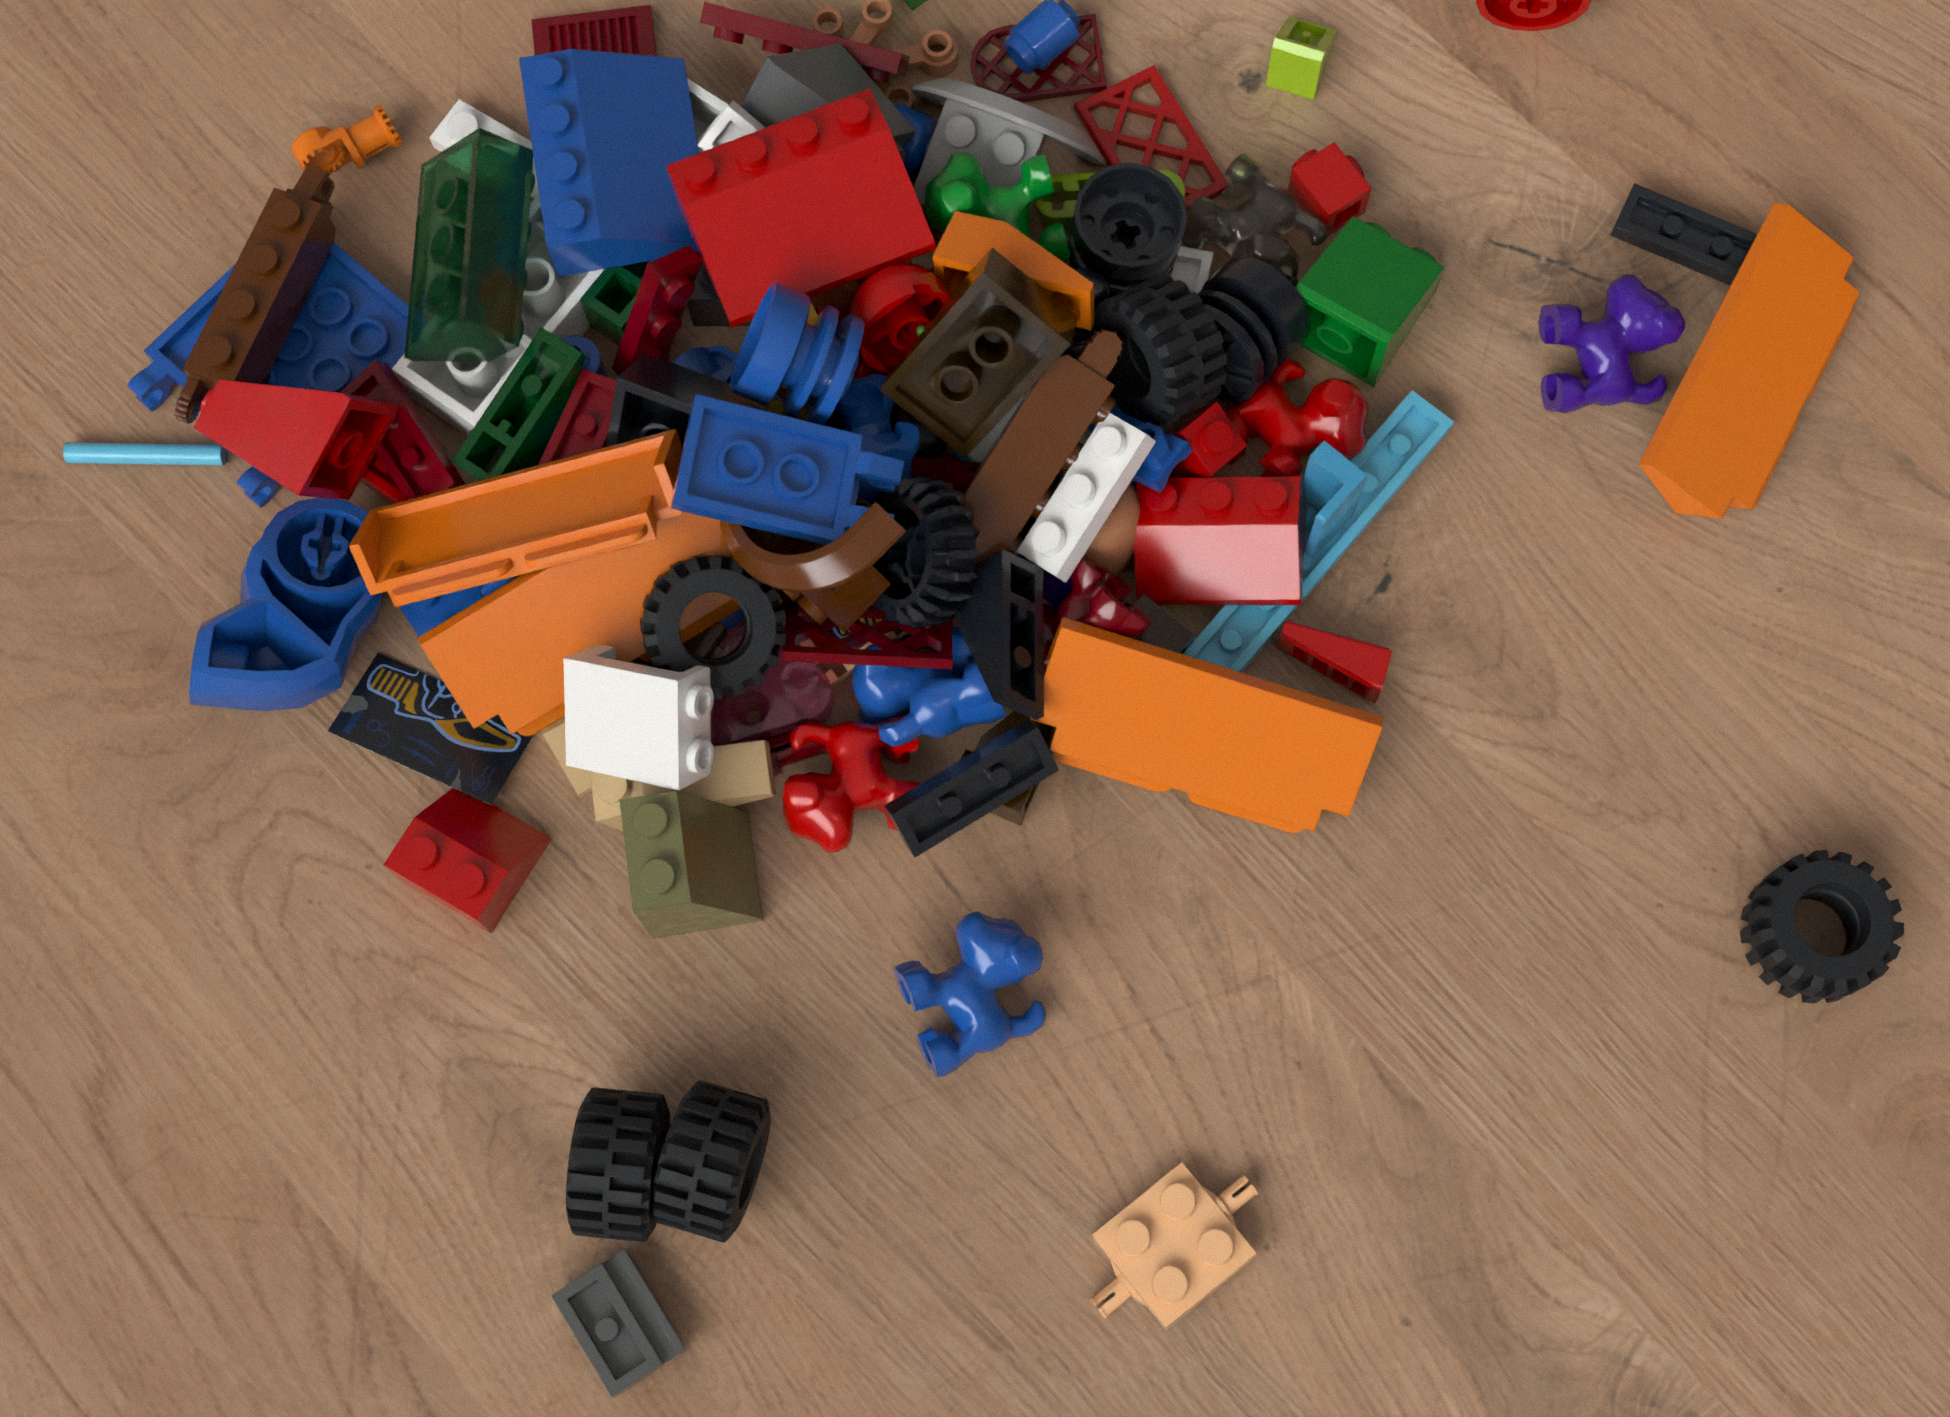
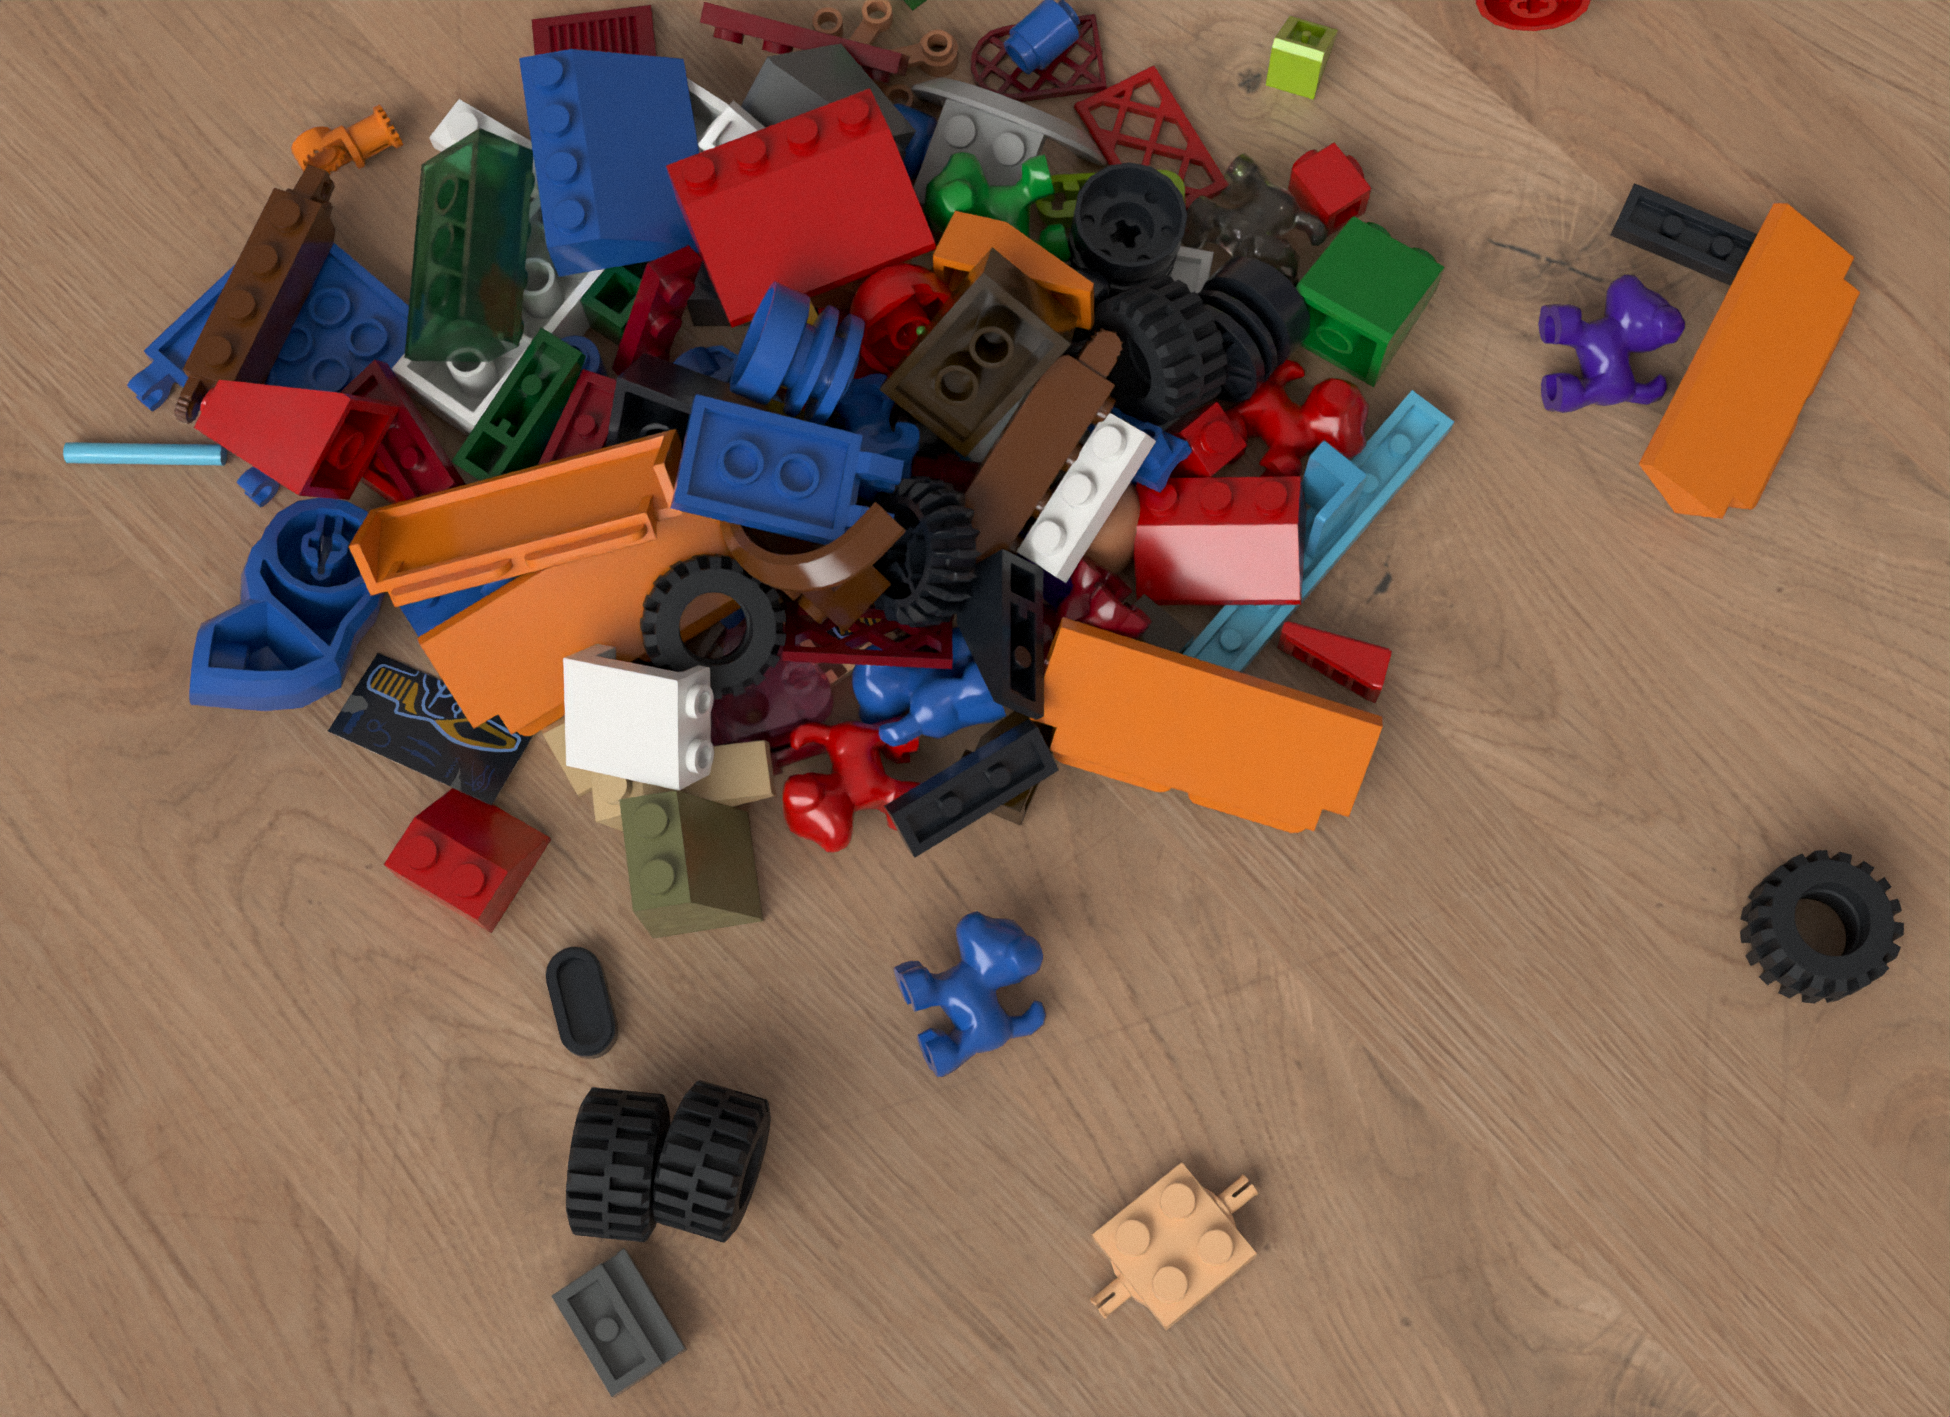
none -> black tile [546,947,618,1059]

